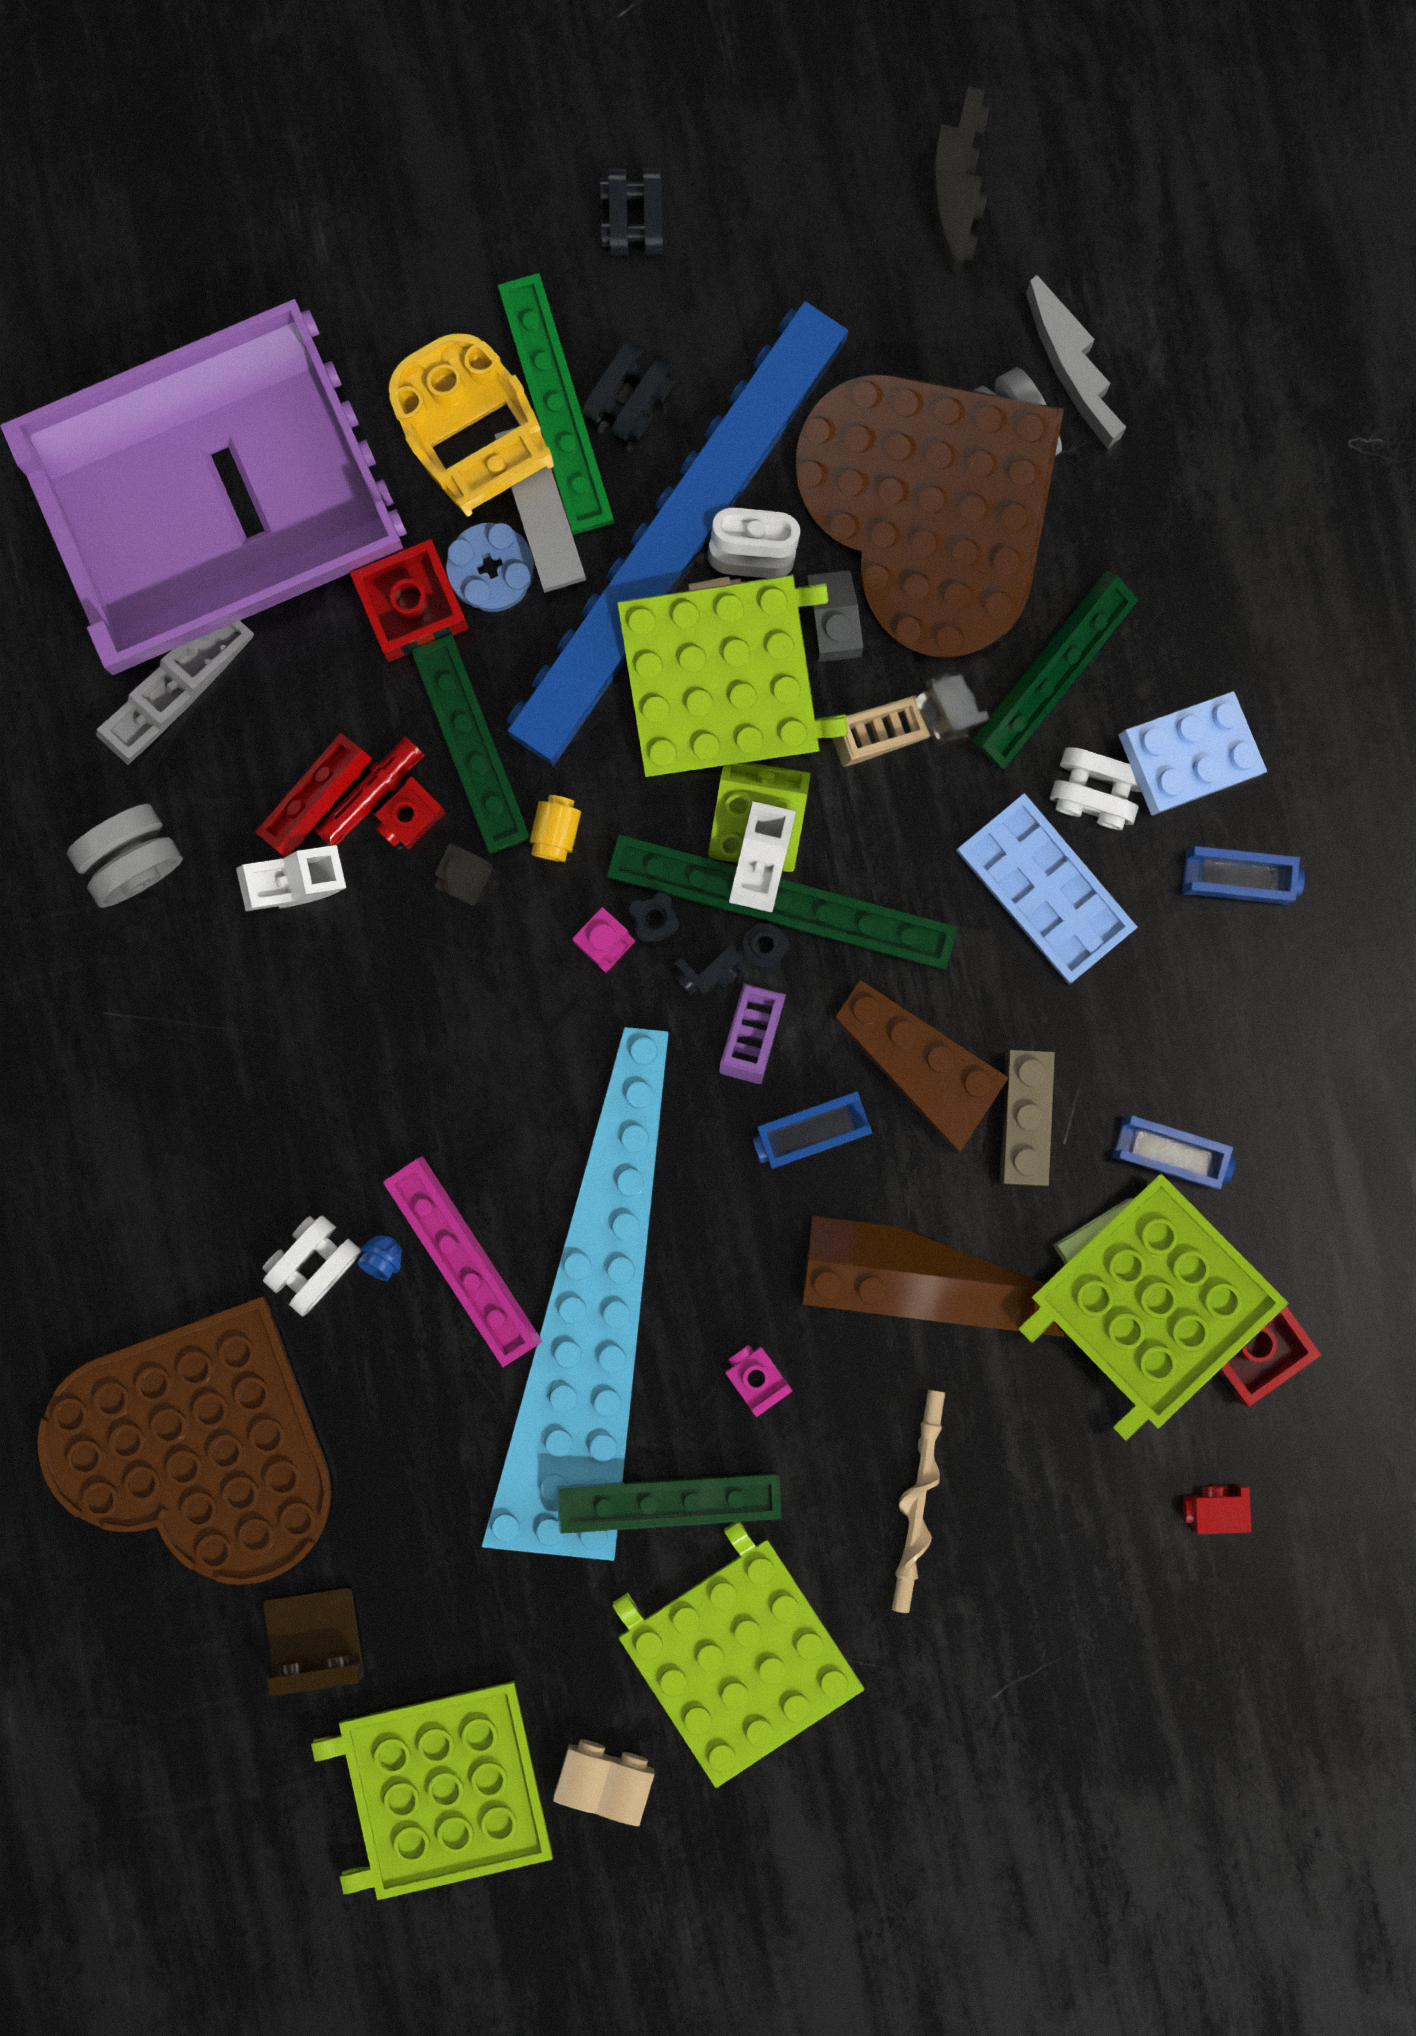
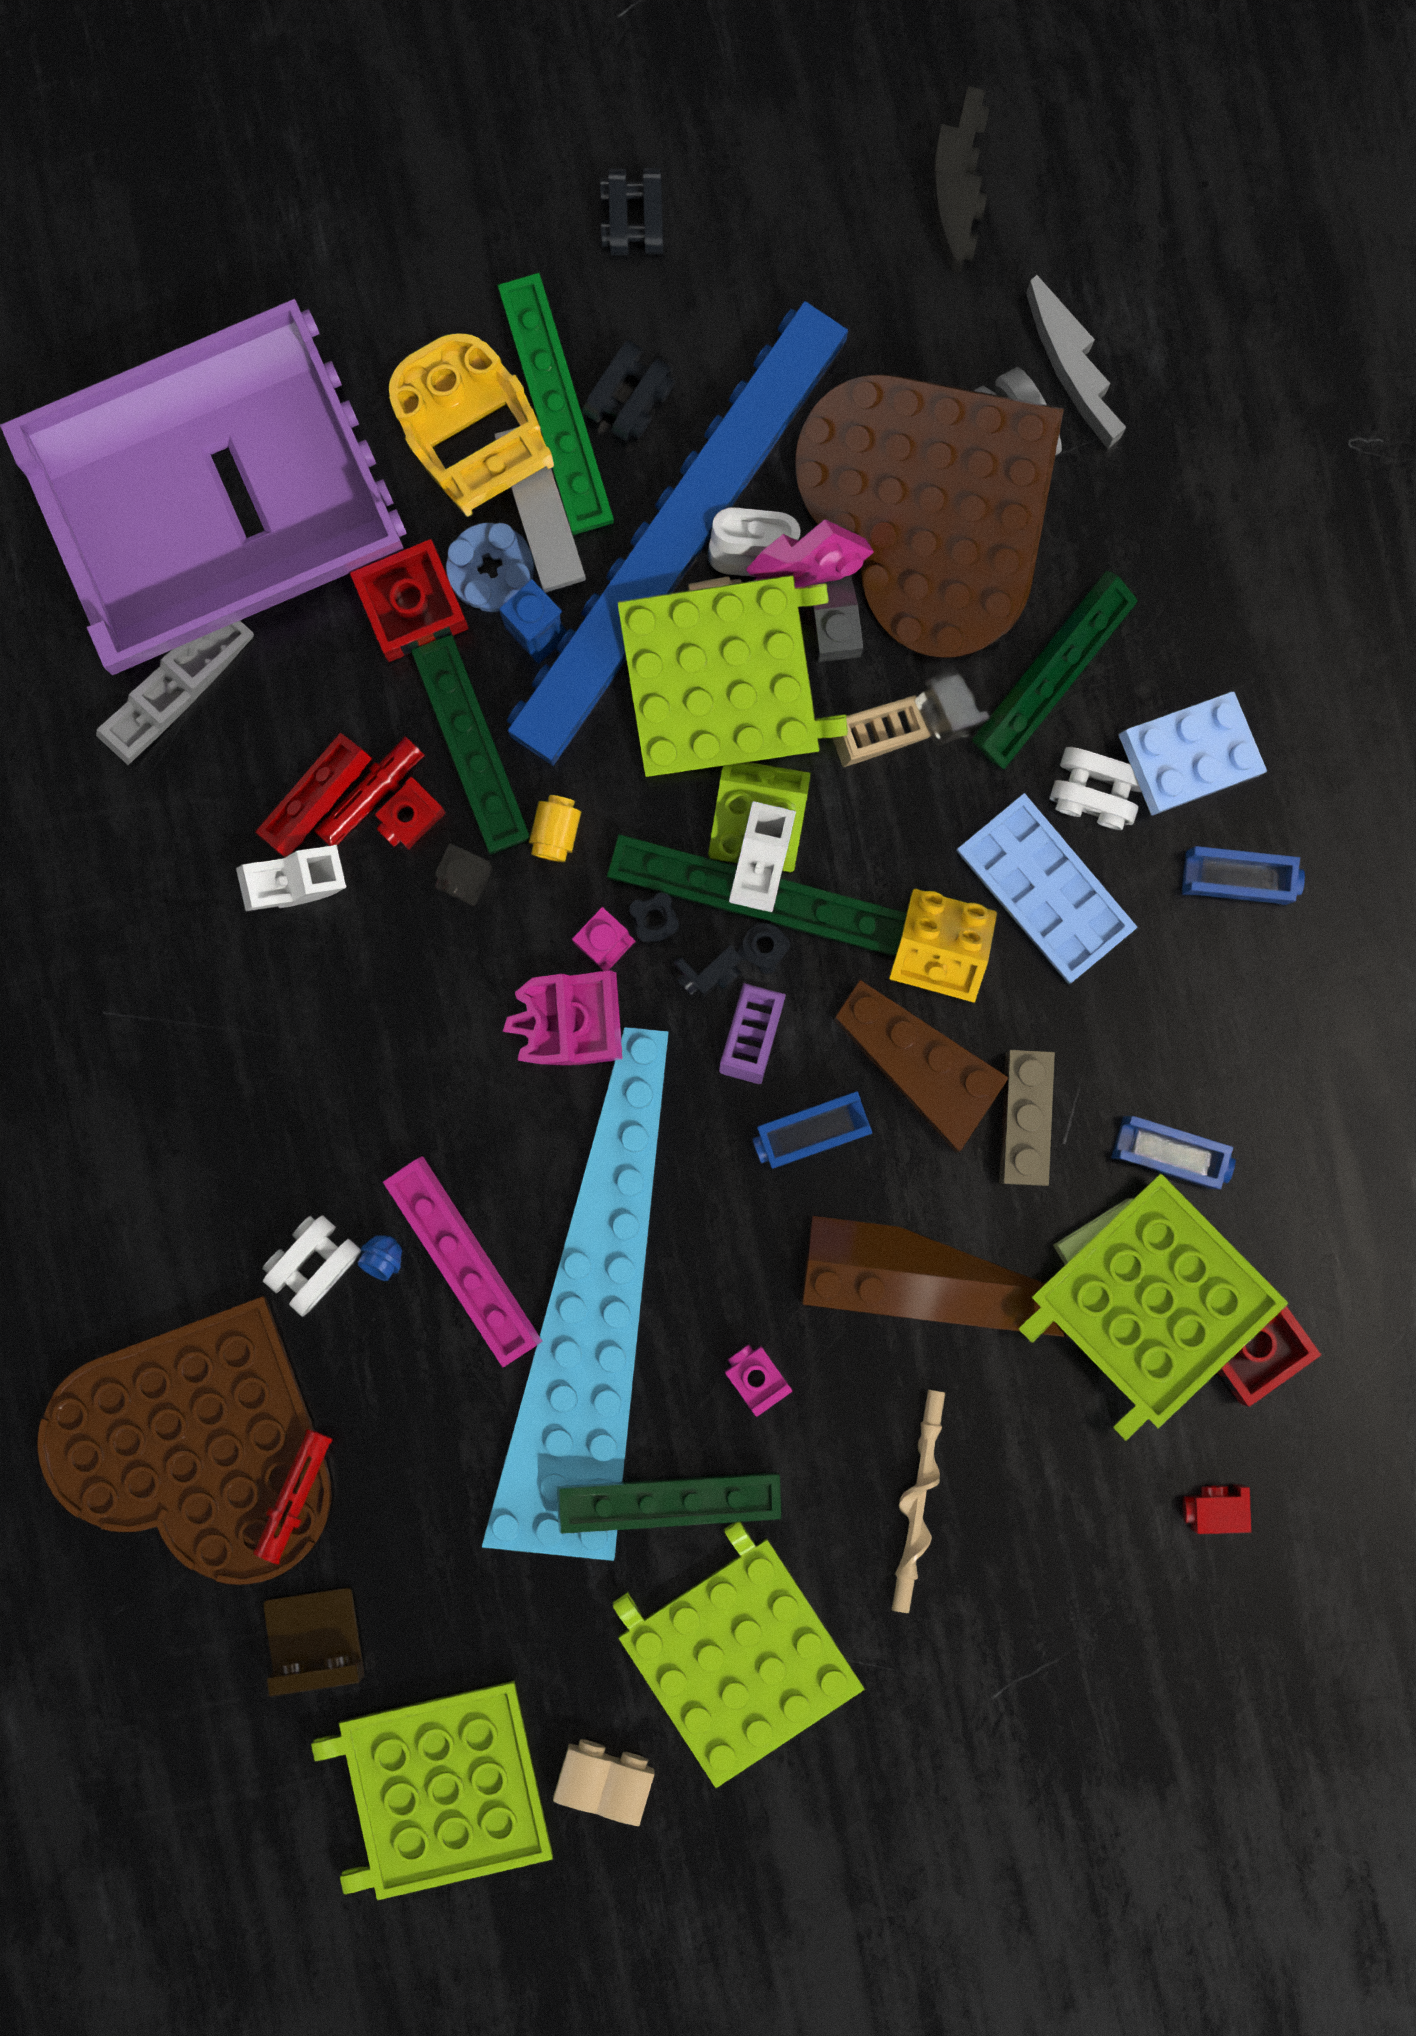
light grey wheel [66,804,183,908] -> none
none -> red pin [253,1428,333,1564]
none -> blue window [499,579,567,664]
none -> dark pink plate [503,970,623,1065]
none -> dark pink plate [746,520,874,588]
none -> yellow bracket [889,889,997,1003]

